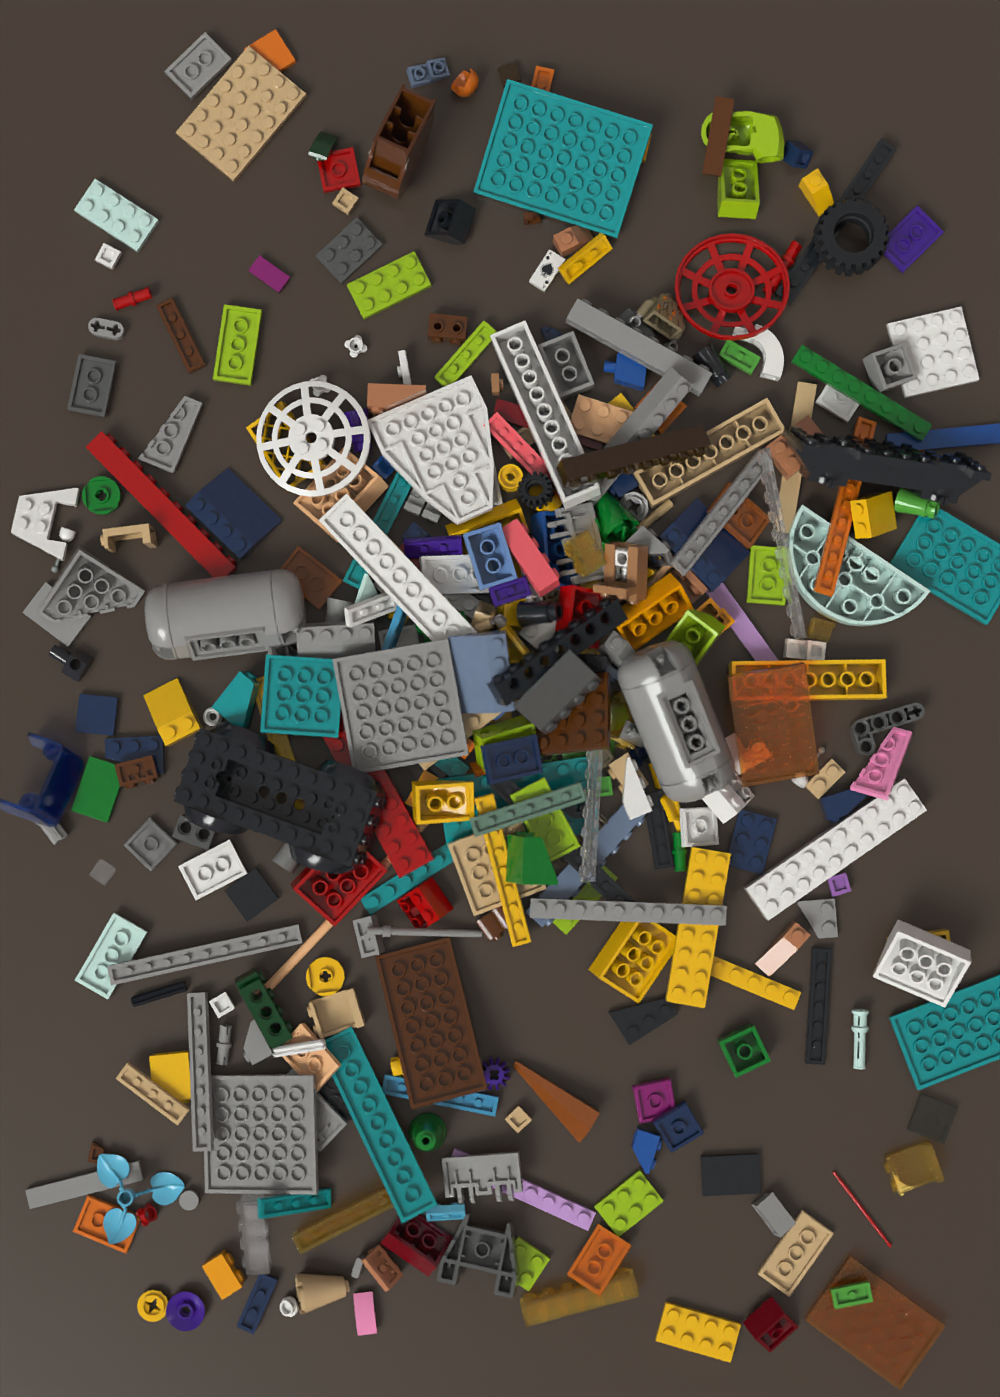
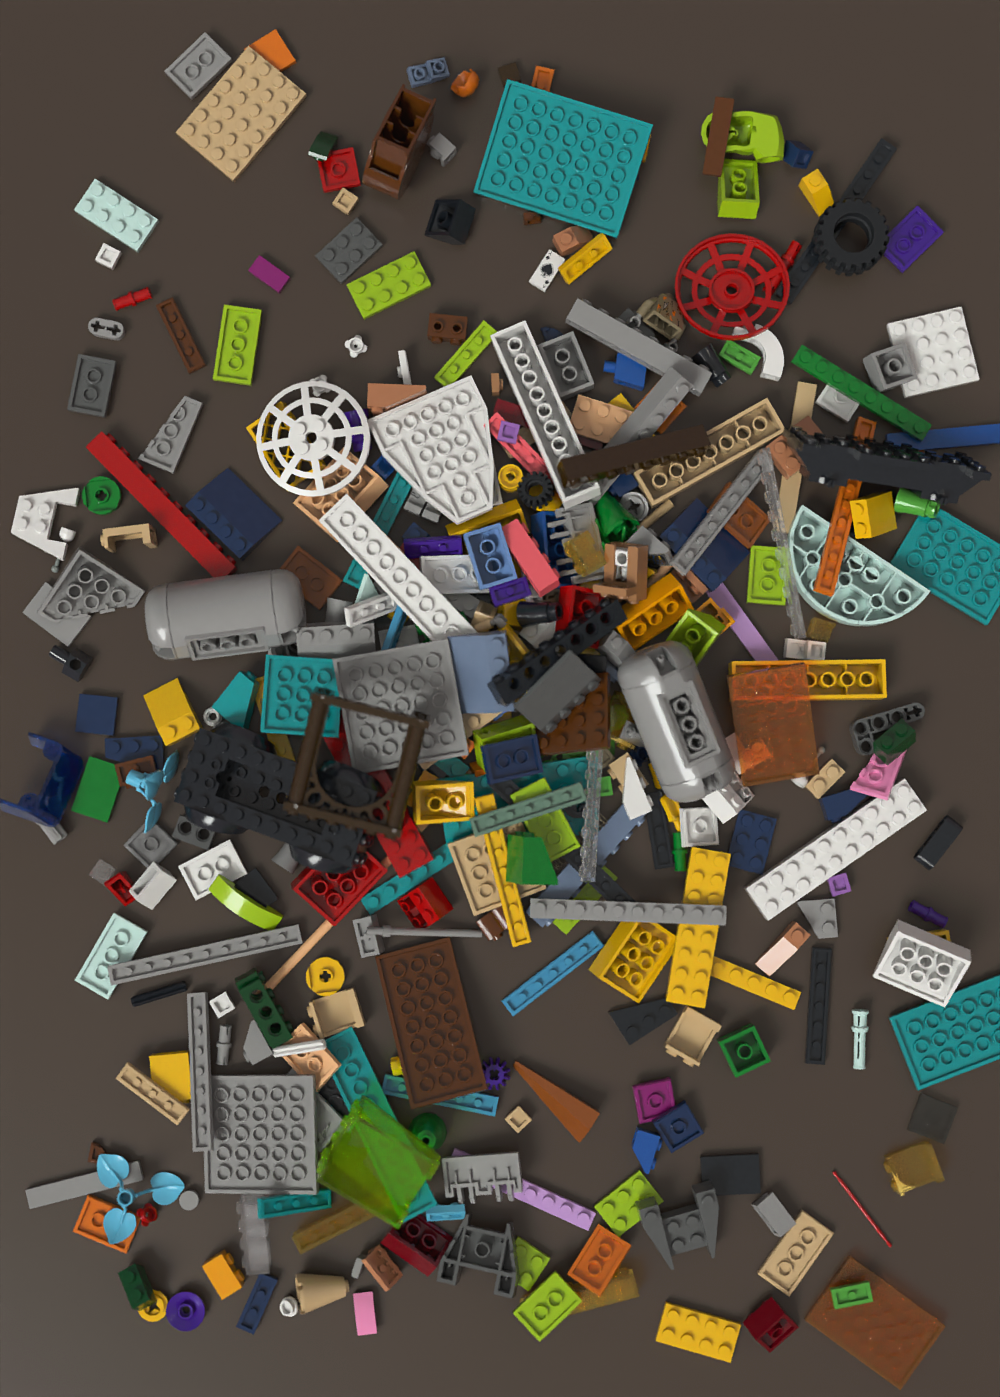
none -> red slope [104,871,135,906]
none -> dark green brick [118,1264,157,1311]
none -> medium azure plant [126,750,179,834]
none -> white brick [129,861,177,910]
none -> lime slope [208,874,284,930]
none -> dark brown arch [283,686,431,840]
none -> clear neon green windscreen [316,1094,441,1229]
none -> light grey brick [427,133,457,167]
none -> medium lavender plate [497,420,520,444]
none -> dark azure tile [501,930,604,1016]
none -> lime plate [513,1270,582,1342]
none -> dark grey wedge [635,1180,719,1270]
none -> tan panel [664,1005,722,1067]
none -> dark green brick [873,719,916,766]
none -> dark purple pin [908,900,948,928]
none -> black beam [913,815,963,870]

